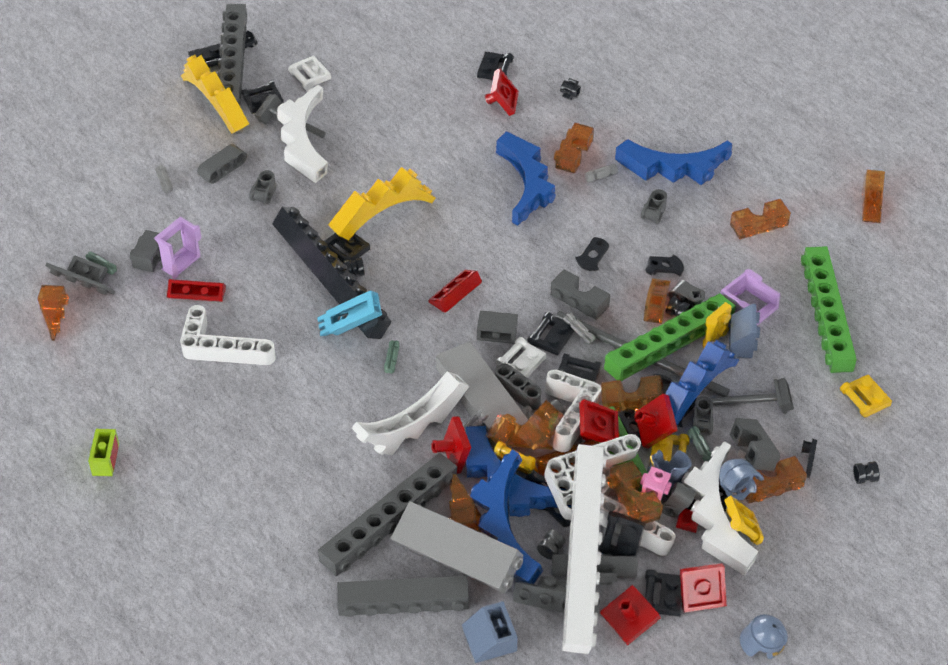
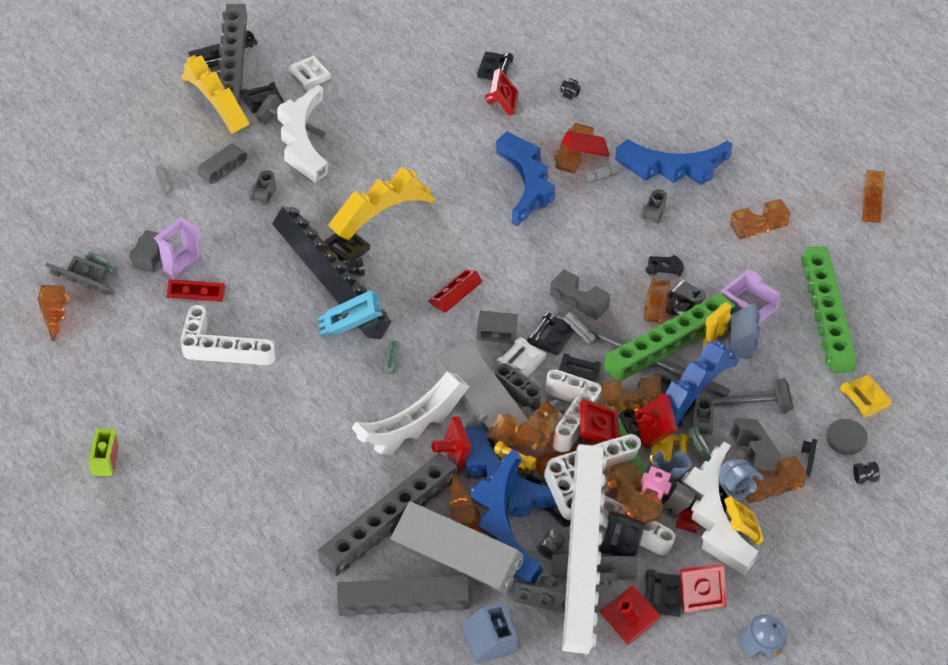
black piece [575,237,609,271] -> none
none -> red slope [562,131,610,157]
none -> dark grey tile [826,419,868,455]

